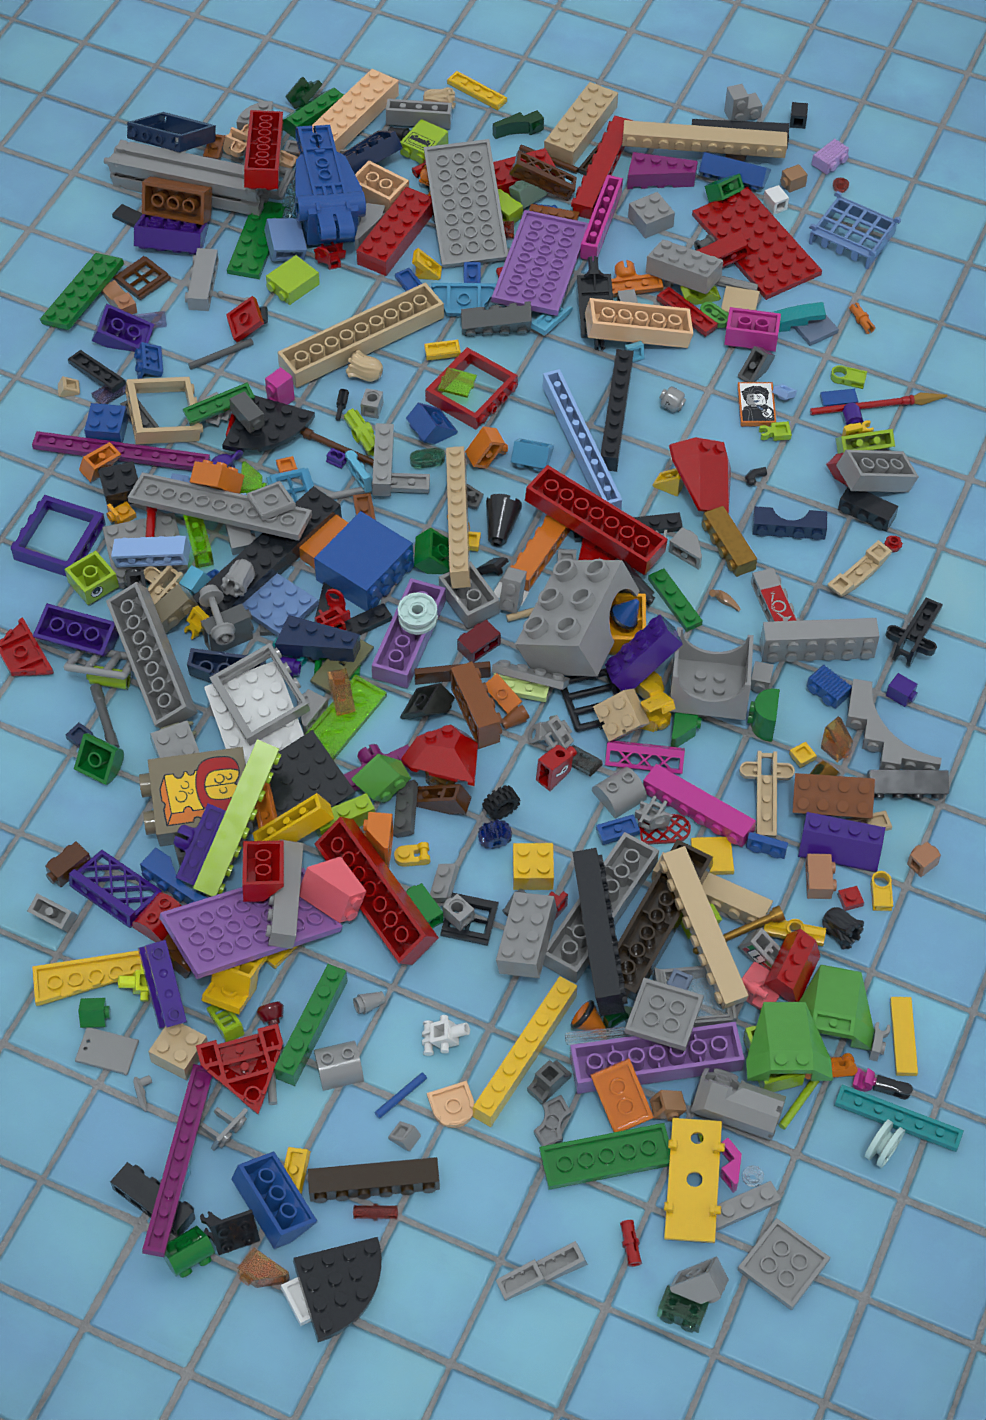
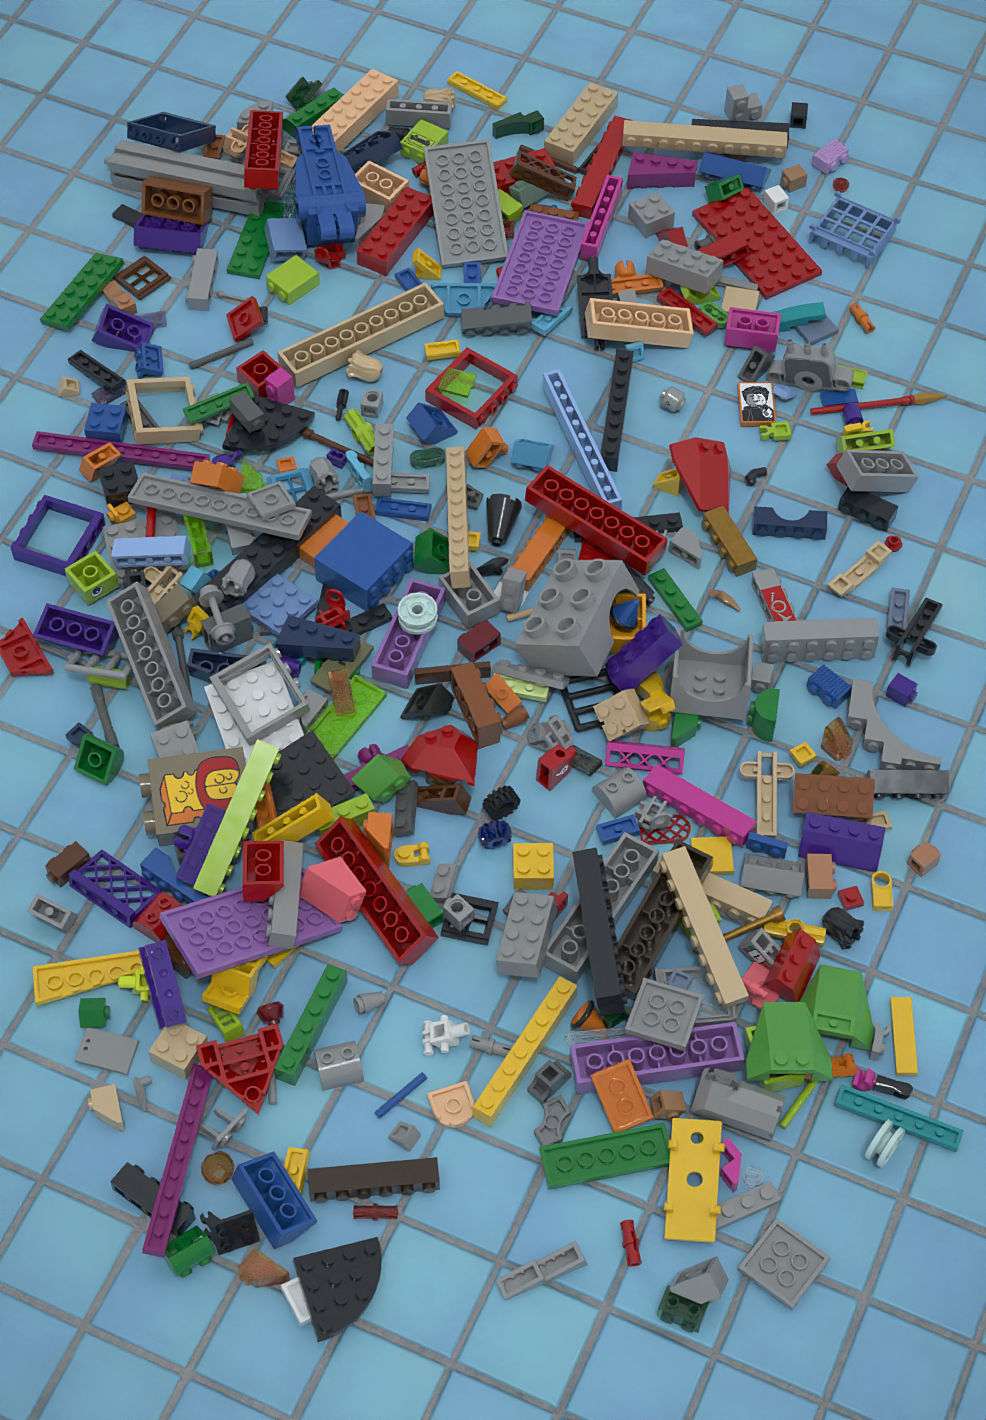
none -> tan slope [87,1084,125,1132]
none -> dark grey bar [172,622,193,700]
none -> clear orange hair [201,1151,234,1186]
none -> red brick [236,350,285,398]
none -> light grey piece [309,457,339,493]
none -> blue tile [375,497,432,522]
none -> light grey pin [469,1035,513,1057]
none -> red slope [656,227,688,247]
none -> light grey slope [741,853,805,898]
none -> light grey piece [767,339,854,392]
none -> sand blue plate [887,587,910,630]

